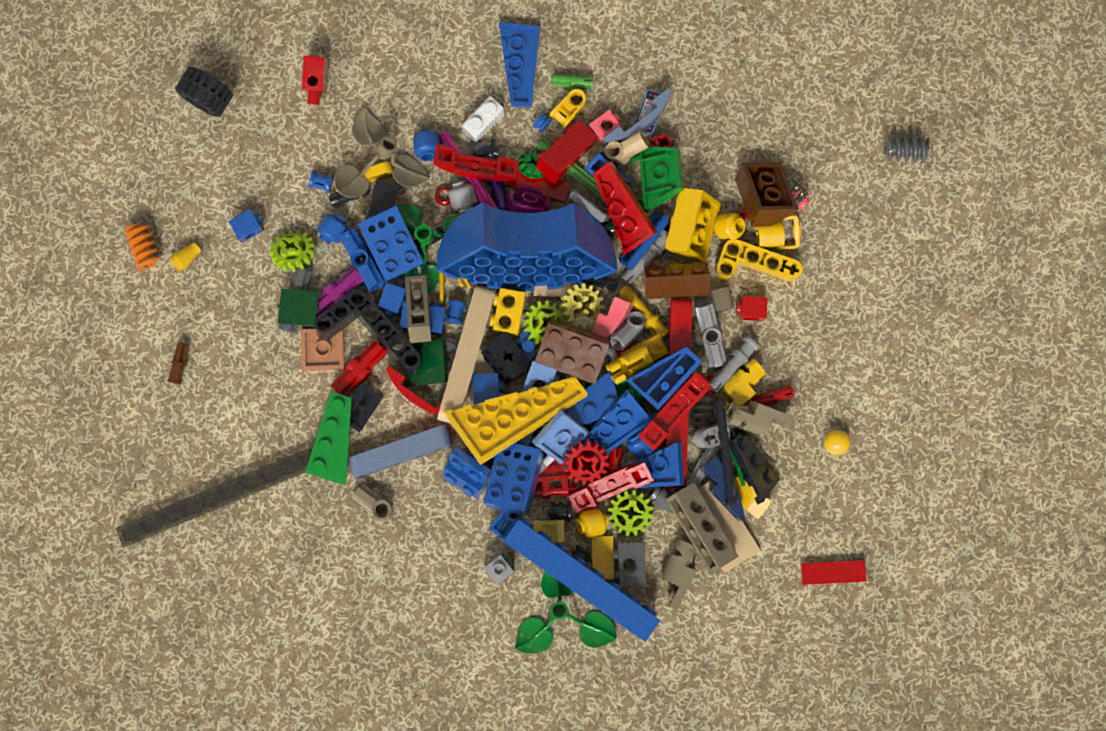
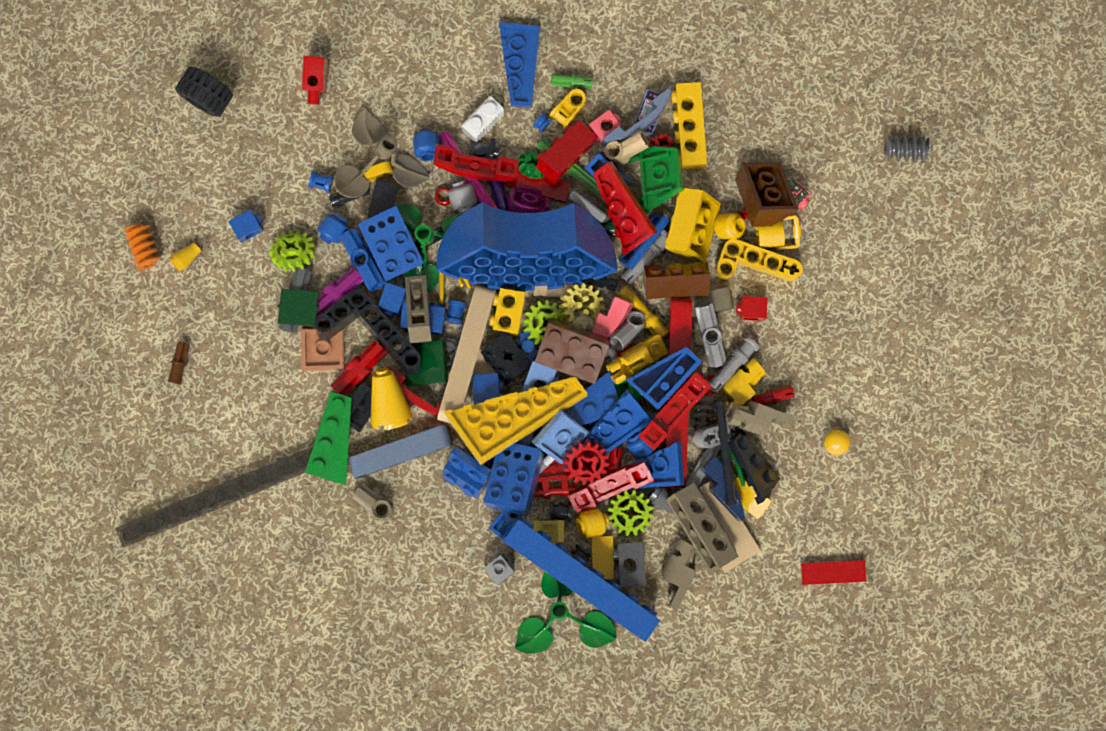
none -> yellow cone [370,368,413,430]
none -> yellow brick [671,82,707,170]

